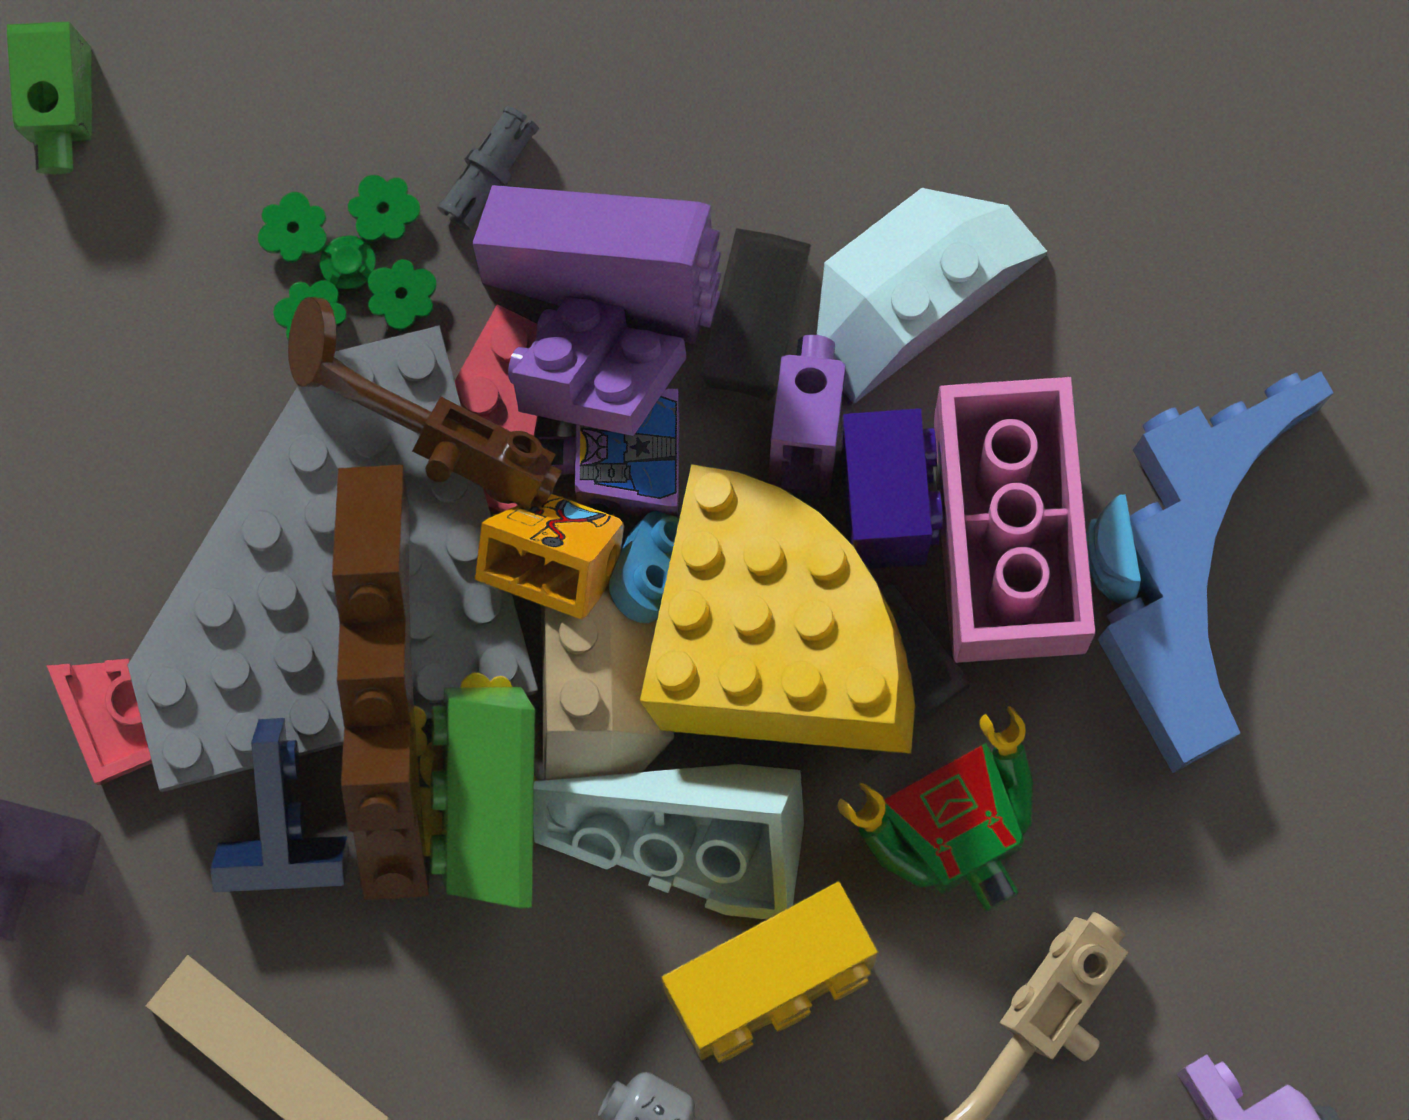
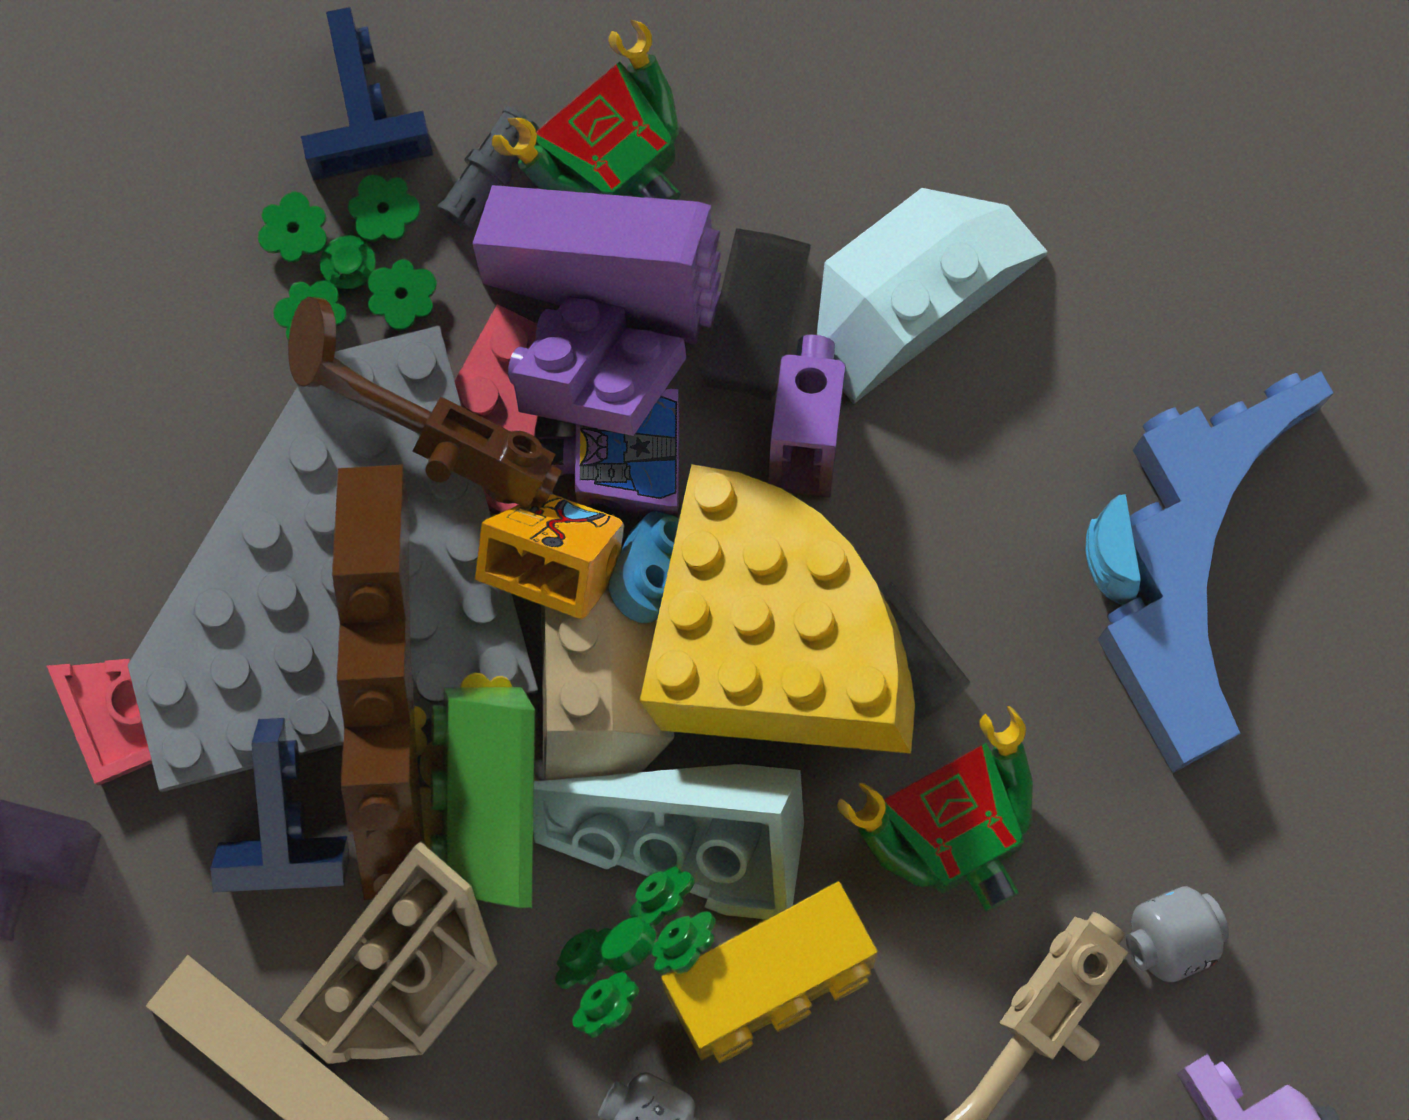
bright green torso [7,22,92,174] -> none
dark purple brick [840,408,943,569] -> none
bright pink brick [934,377,1095,663] -> none
none -> tan wedge [279,842,497,1064]
none -> dark blue bracket [301,7,434,181]
none -> torso [492,20,681,200]
none -> green plant [555,866,716,1038]
none -> light grey head [1126,886,1229,983]

